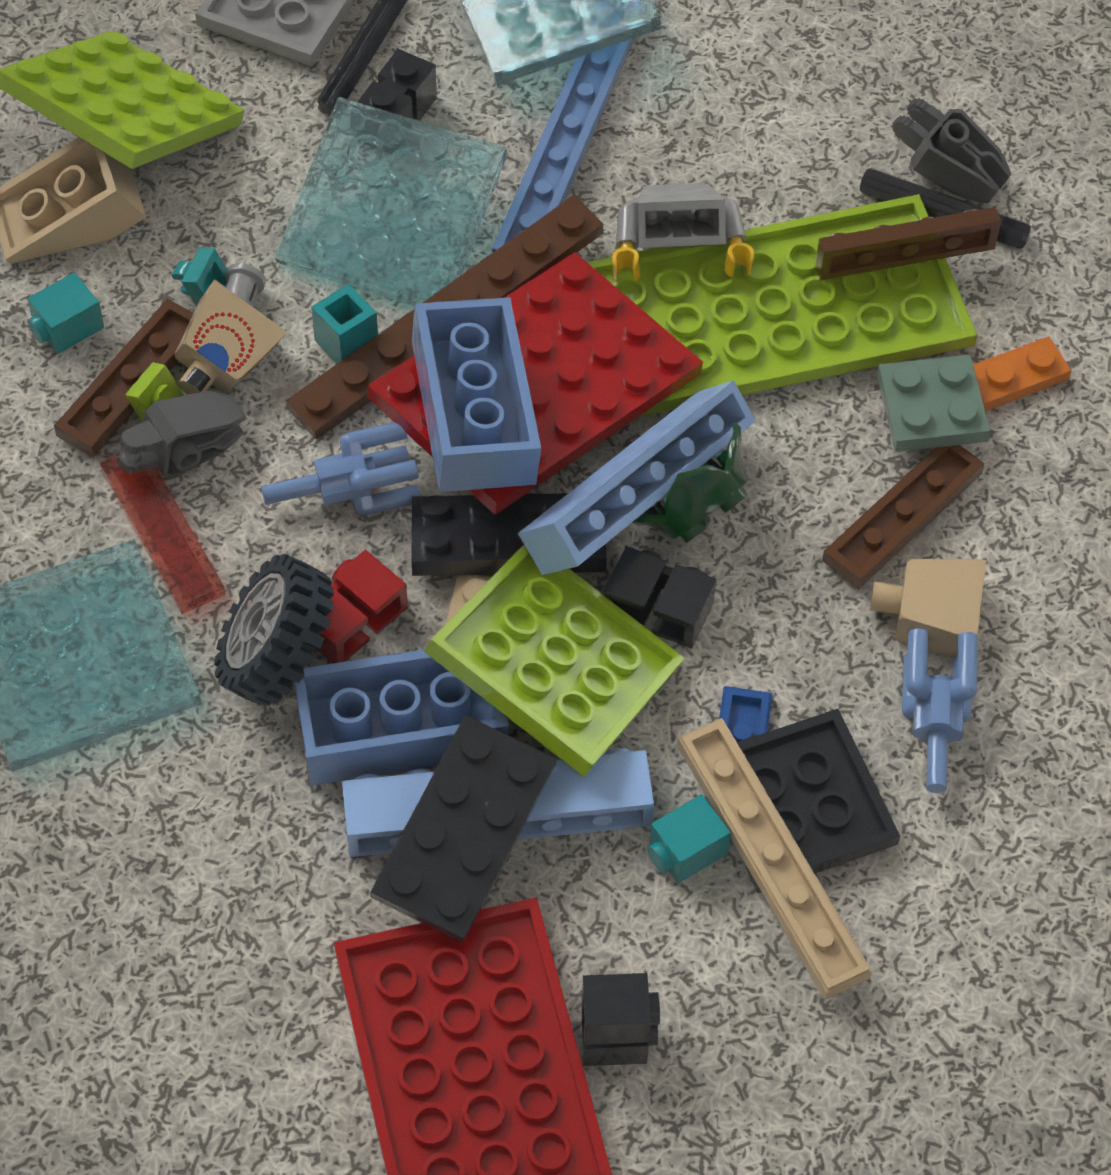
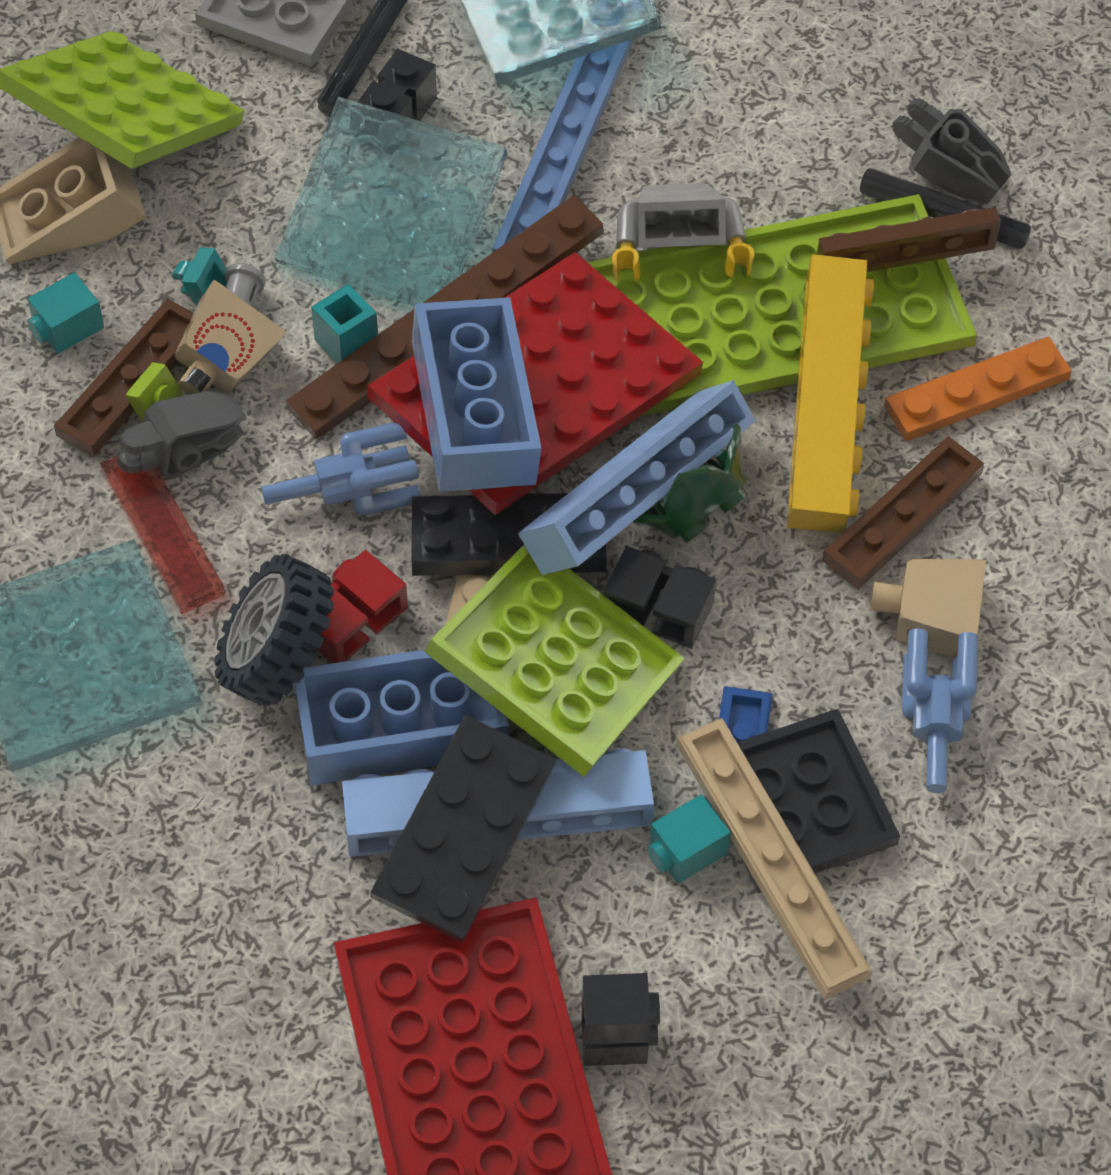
sand green plate [877,354,990,452] -> none
none -> yellow brick [786,254,874,533]

